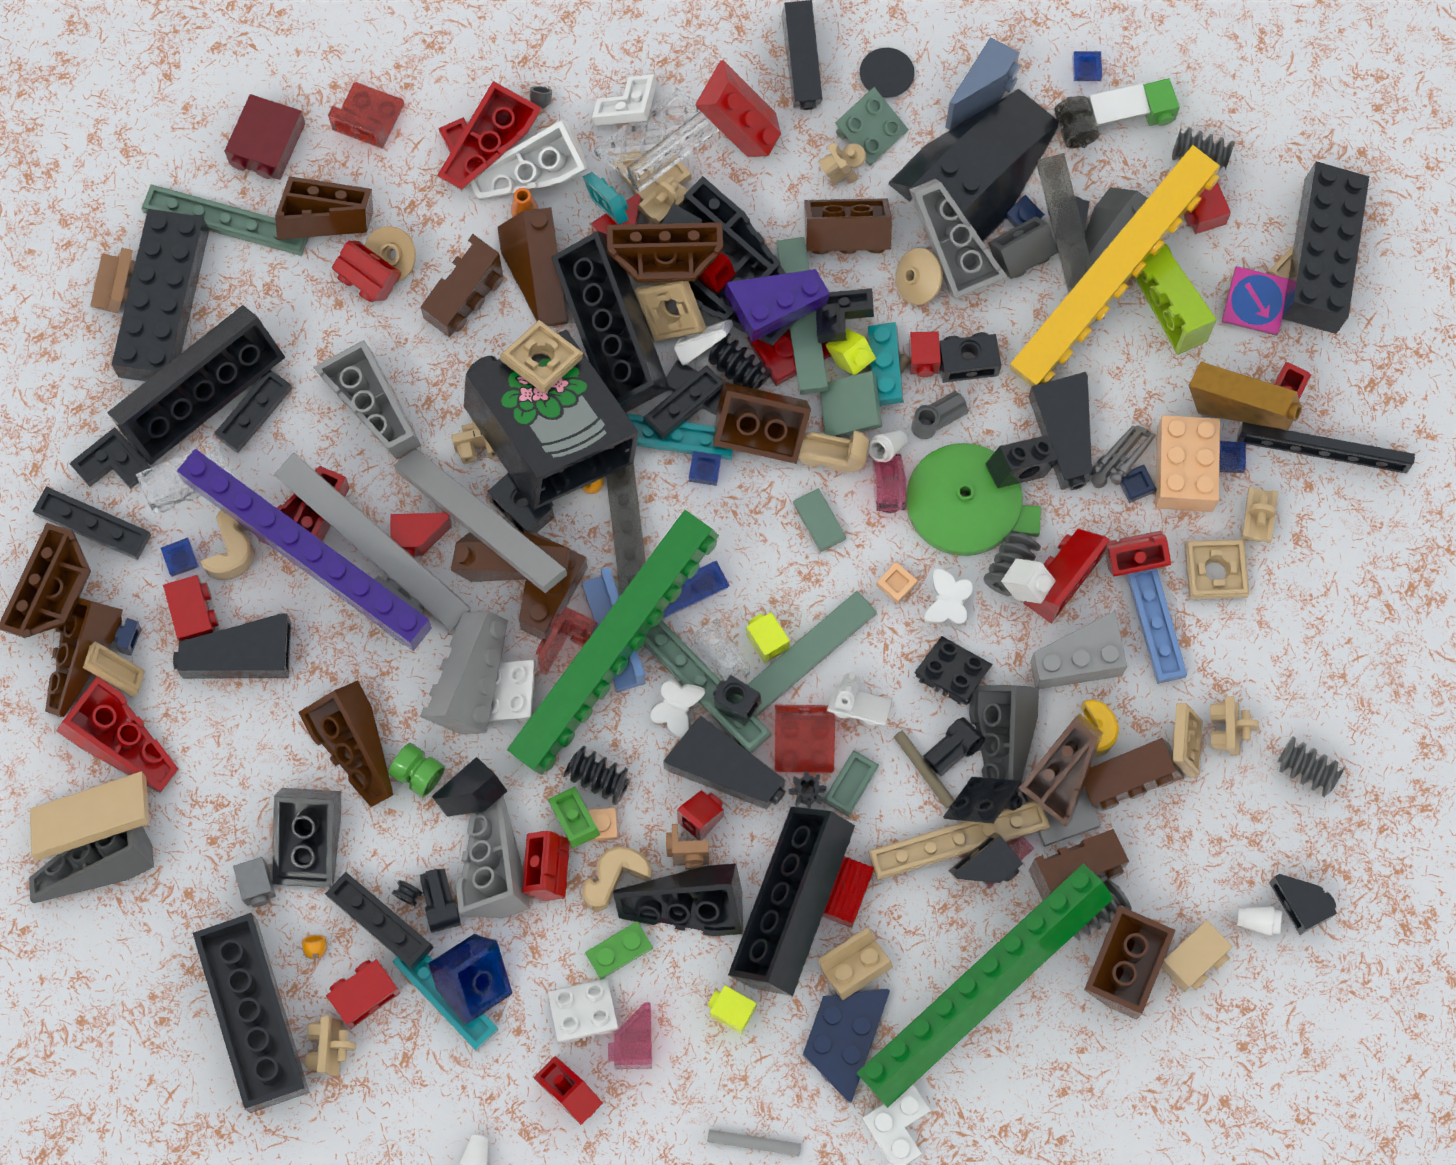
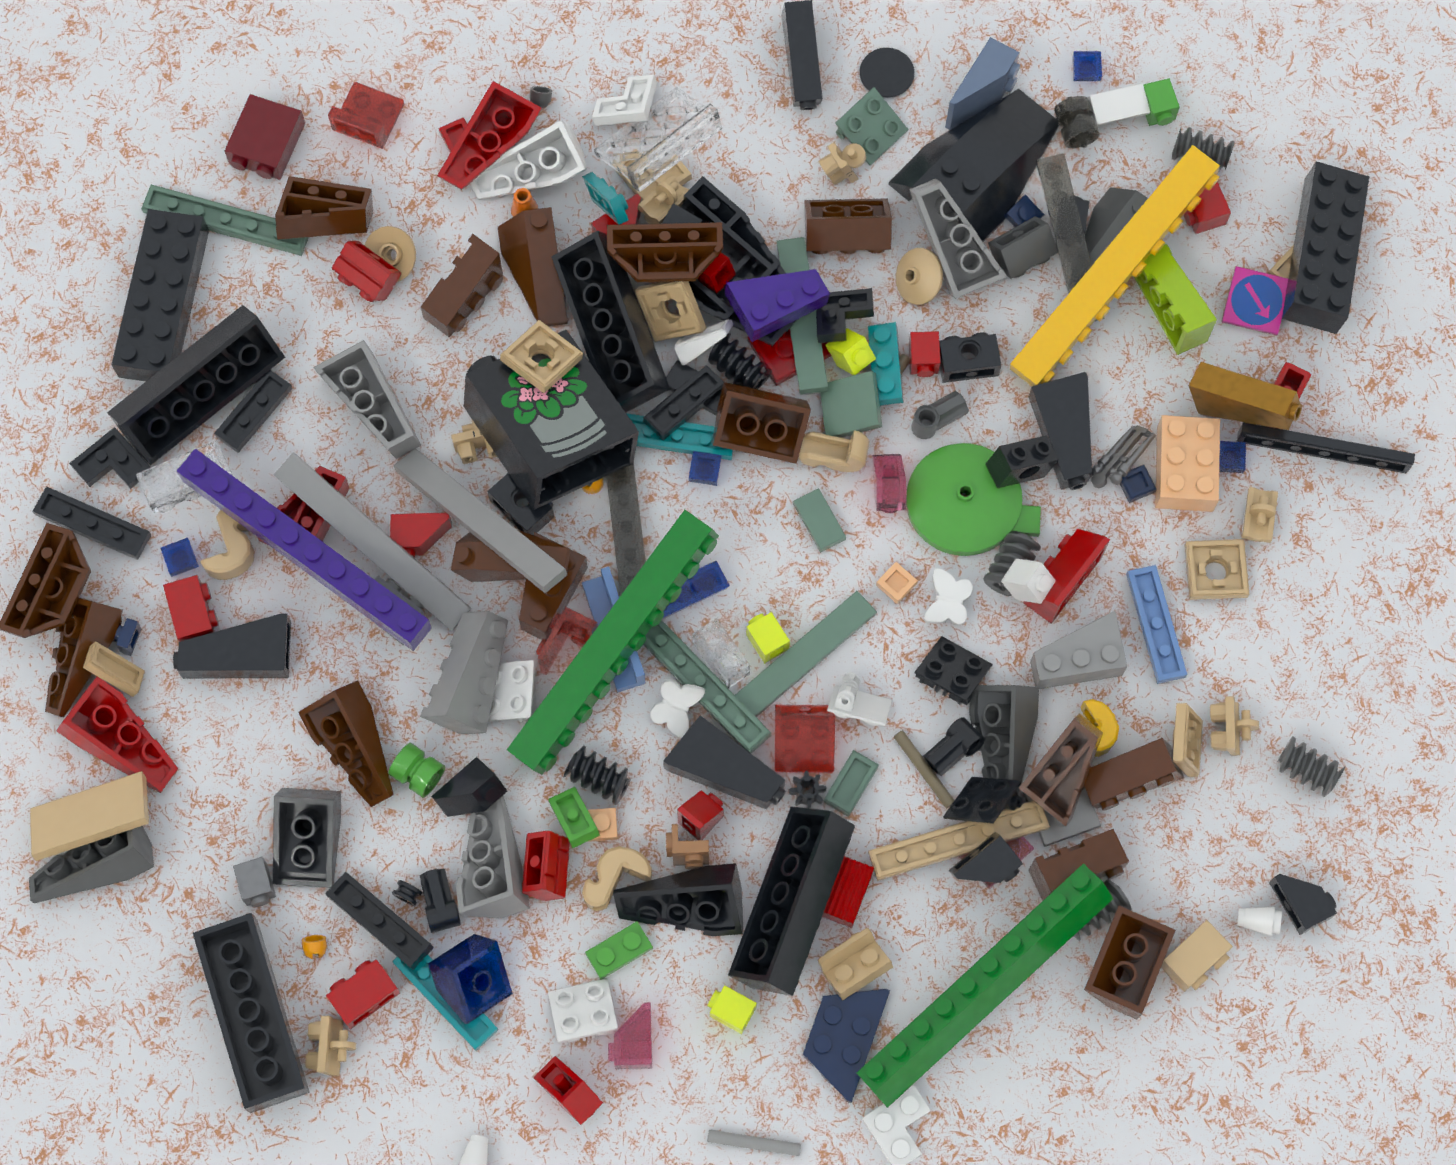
medium nougat bracket [90,247,135,313] -> none
red slope [694,60,781,157] -> none
black brick [713,674,762,726] -> none
white cone [868,430,908,462] -> none
red brick [1105,530,1171,577] -> none

